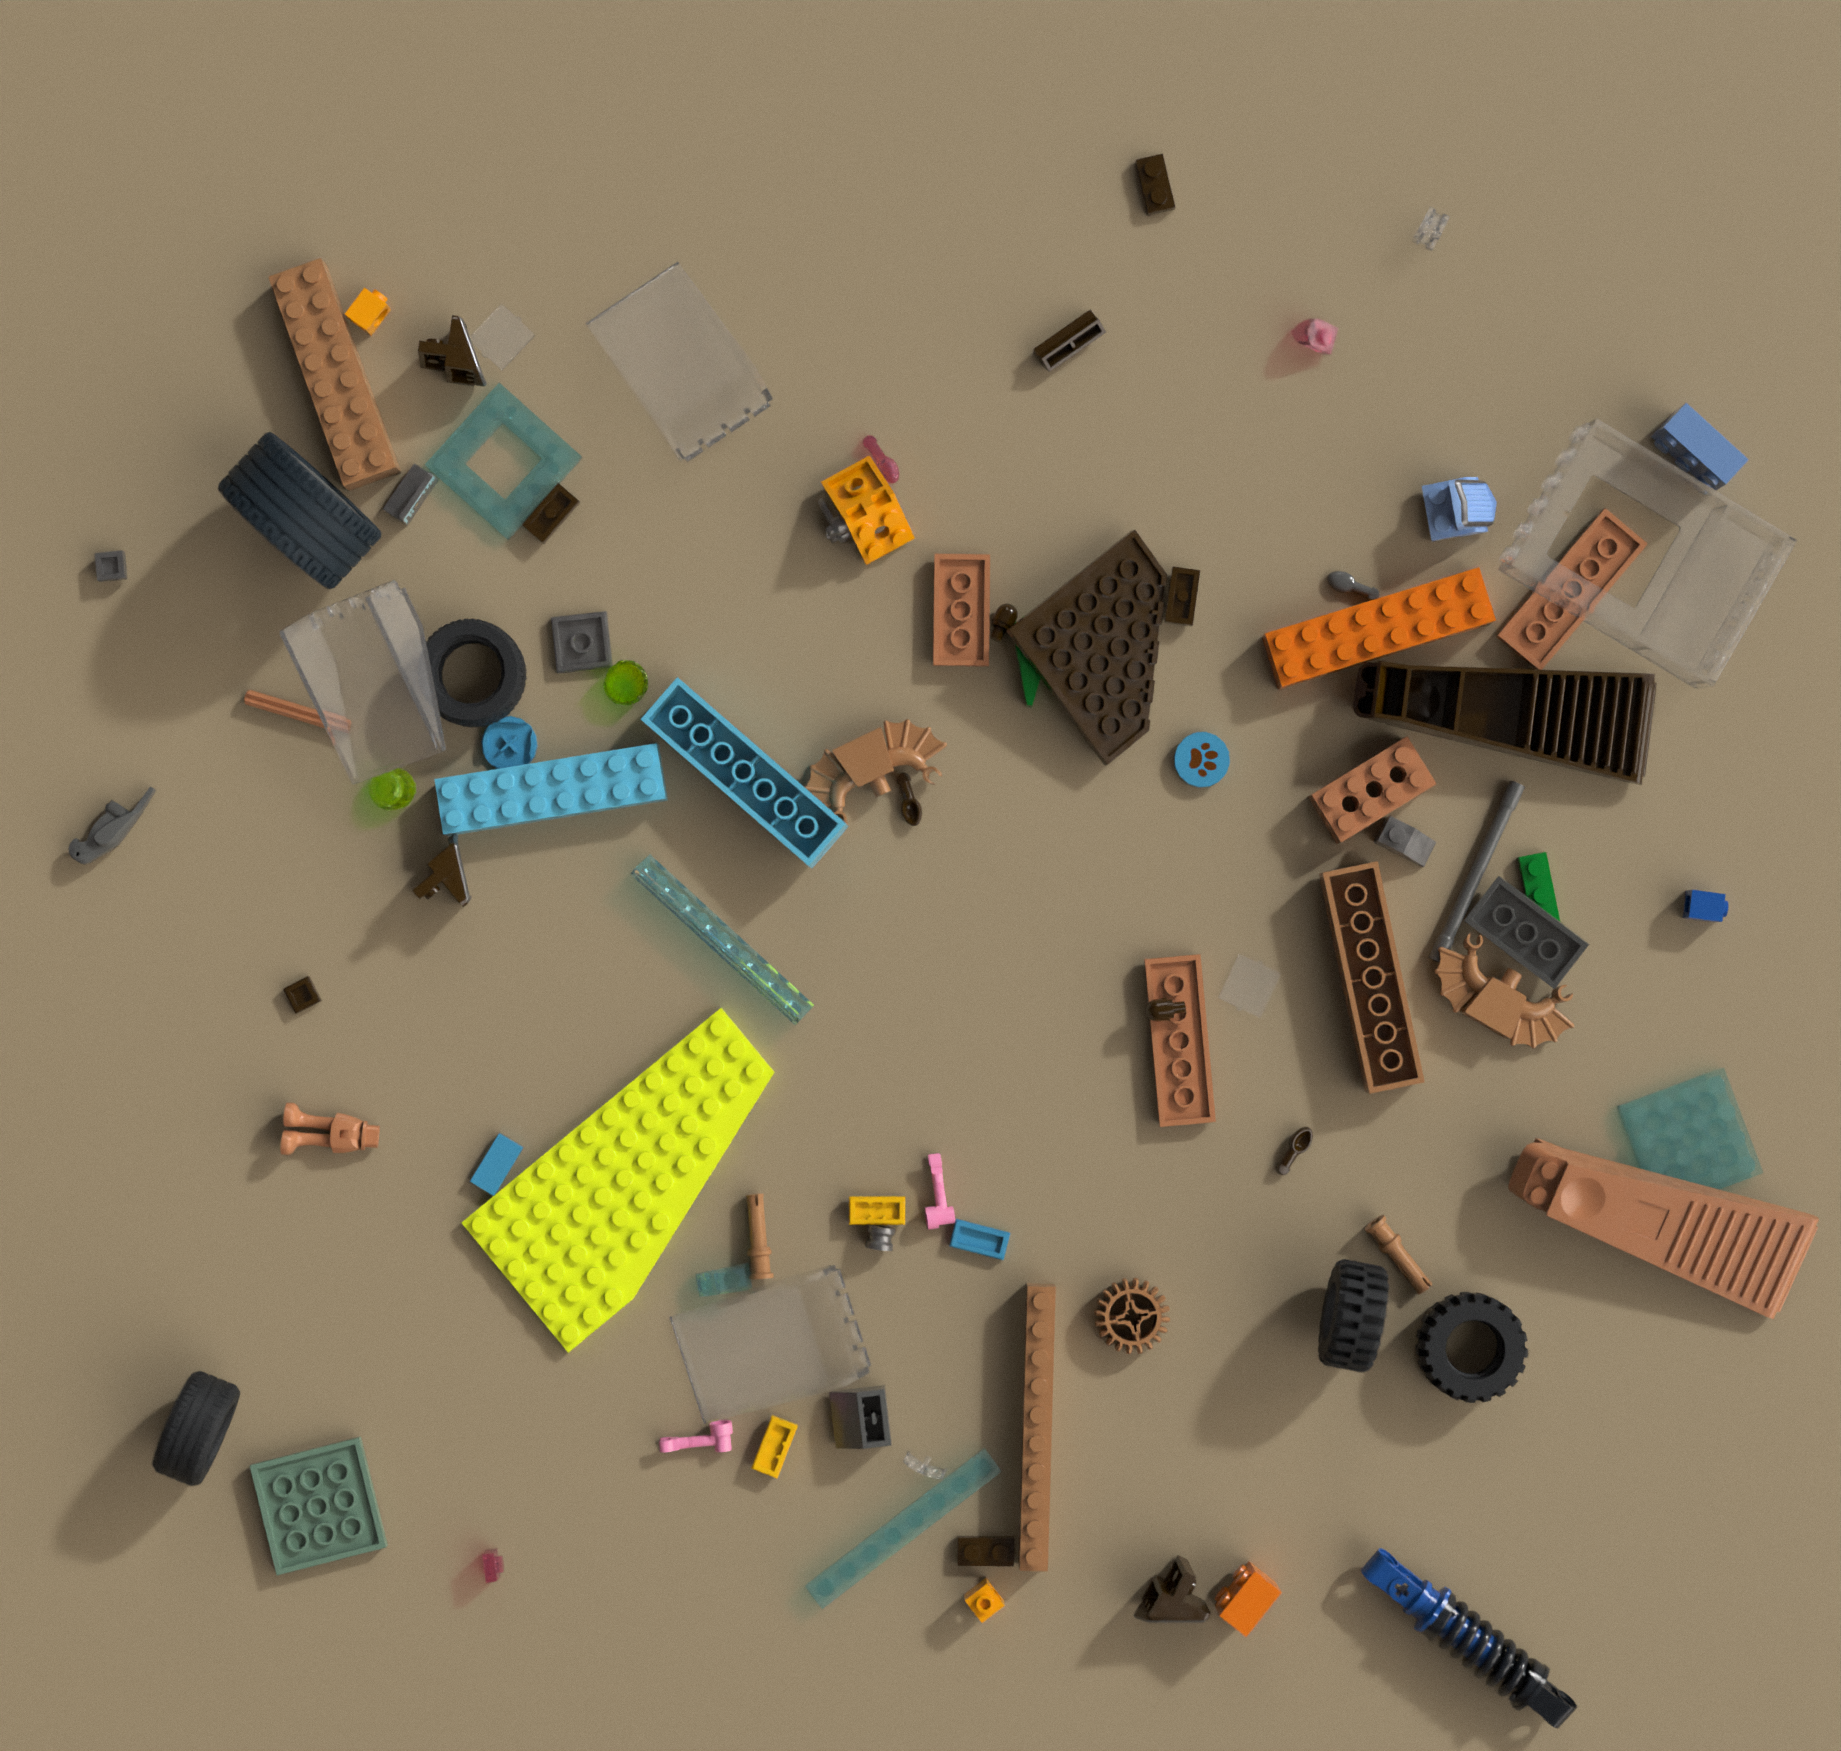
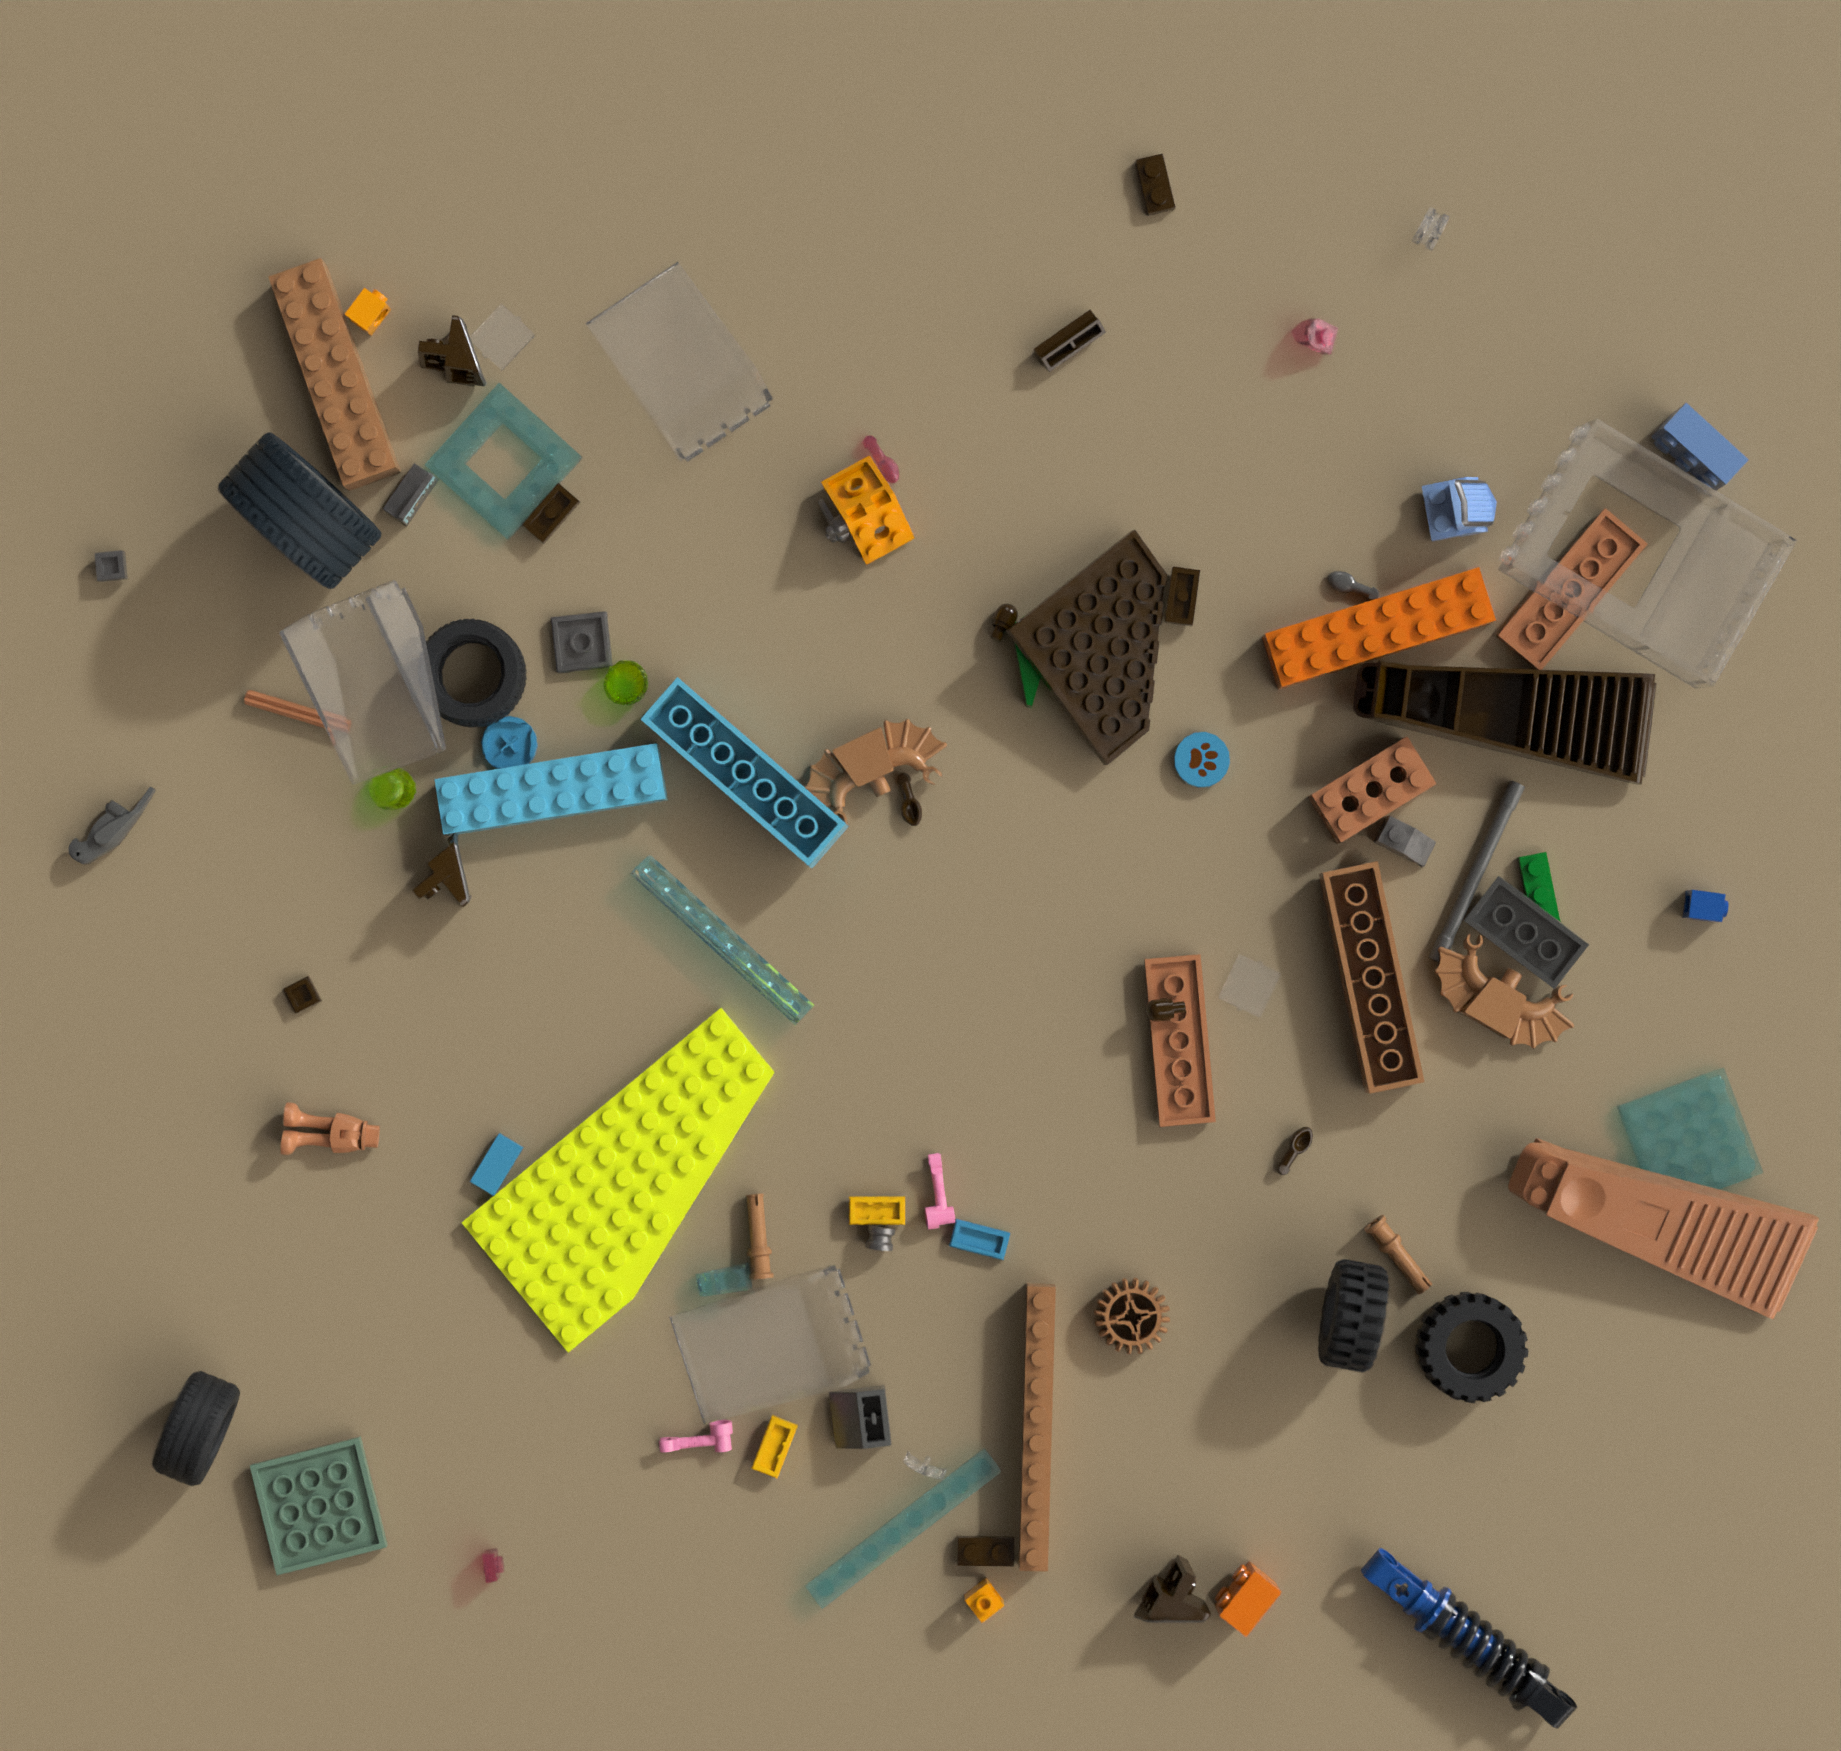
nougat plate [933,554,990,667] -> none

